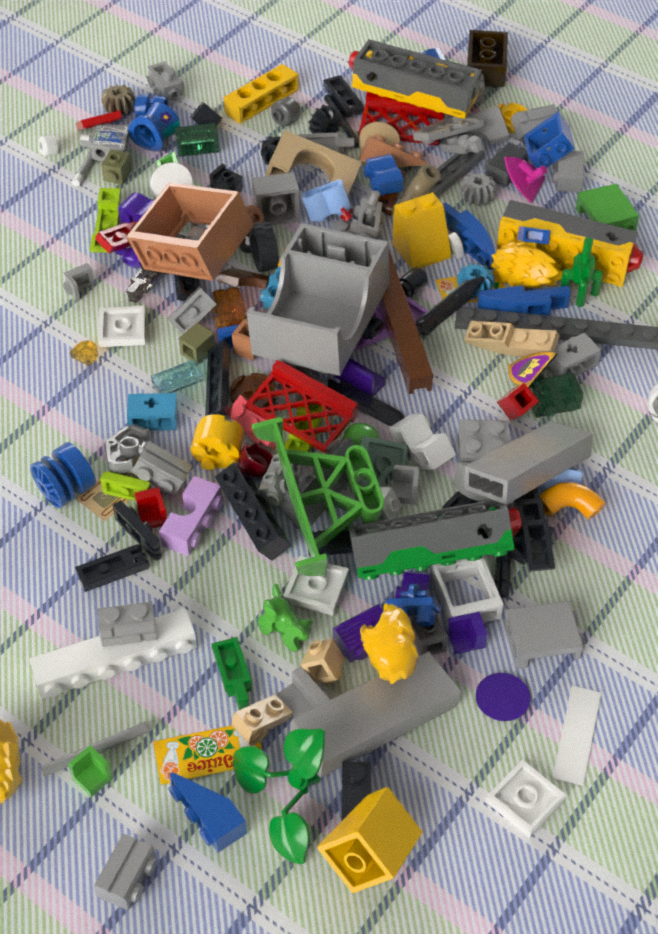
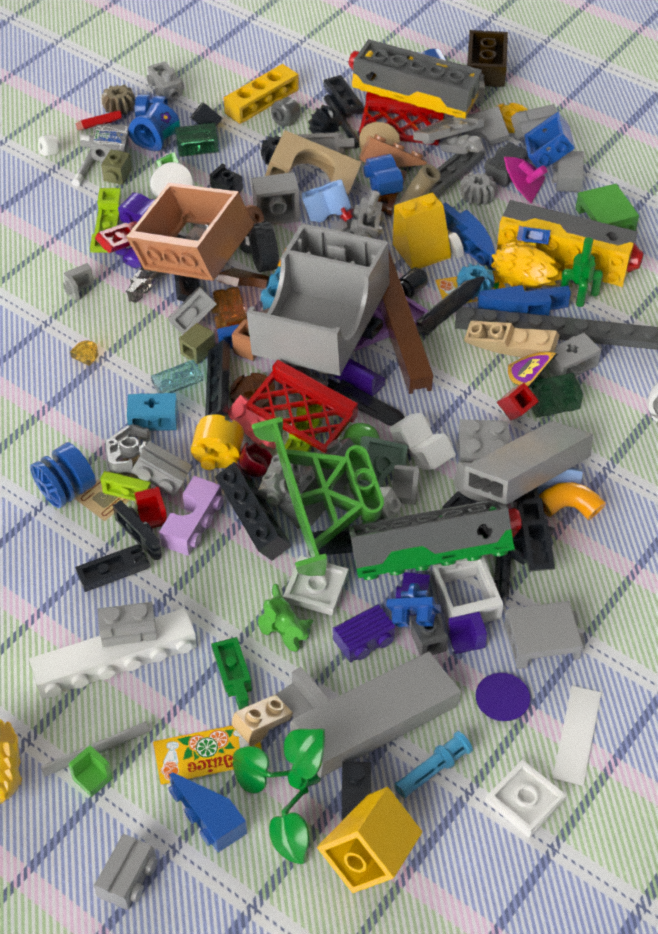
white plate [98,306,145,347] -> none
tan brick [300,638,345,684] -> none
yellow head [360,604,418,684] -> none
none -> dark azure pin [394,731,473,799]

